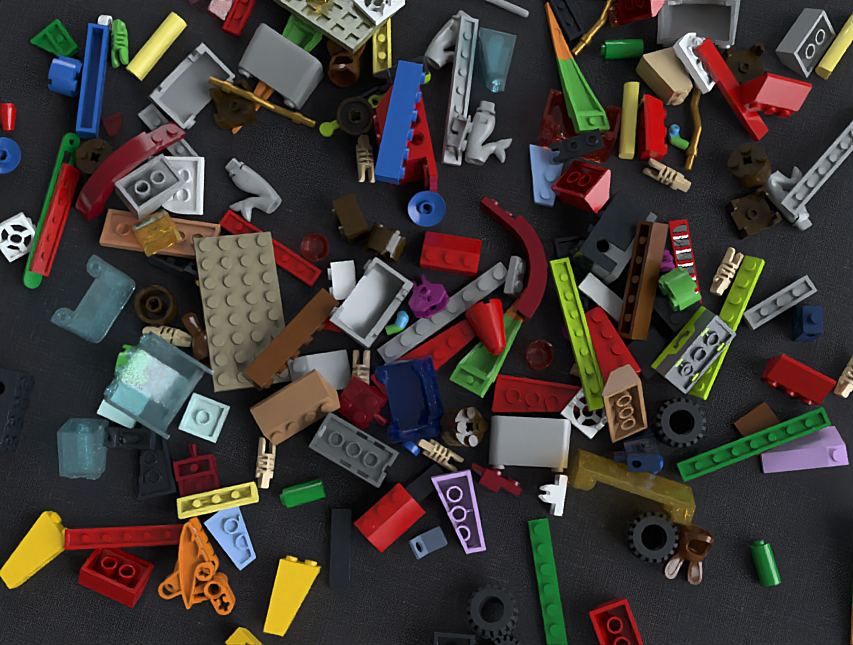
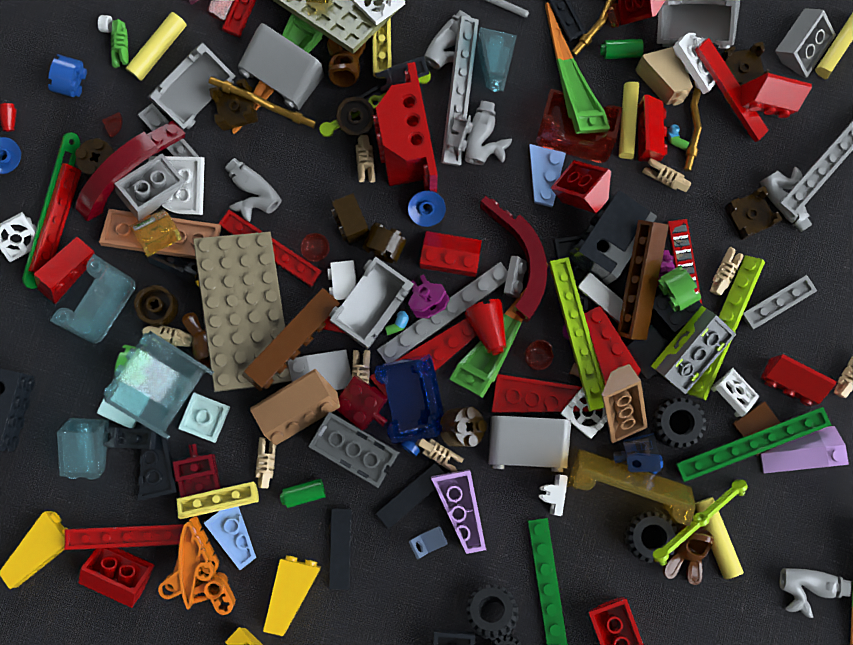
green wing [30,19,80,57] -> none
blue brick [76,23,110,139] -> none
red slope [354,483,426,553] -> none
blue brick [374,60,426,185] -> none
dark red plate [470,462,522,496] -> none
black plate [549,128,605,165] -> none
dark brown brick [727,143,772,189] -> none
green brick [749,540,781,587] -> none
dark blue torso [792,305,823,342] -> none
none -> red wedge [34,237,95,304]
none -> lime piece [653,480,748,566]
none -> light yellow brick [694,497,744,579]
none -> white piece [711,368,759,417]
none -> light grey piece [780,568,851,618]

